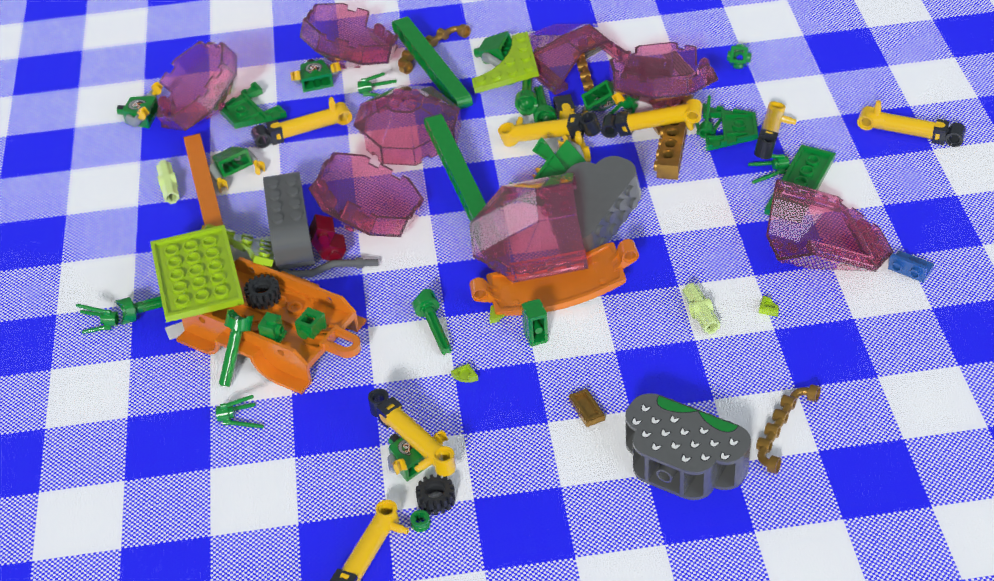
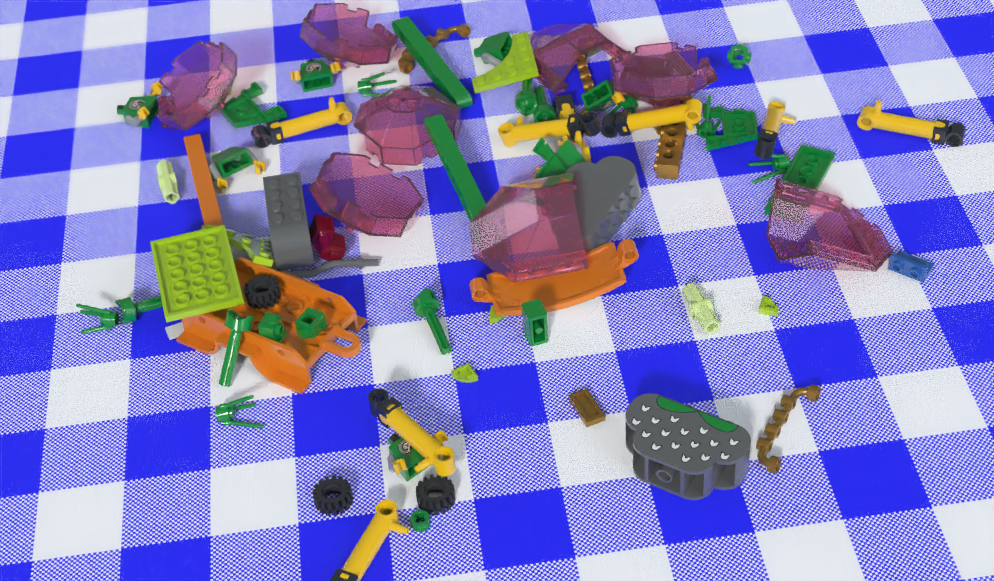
none -> black tyre [312,475,353,516]

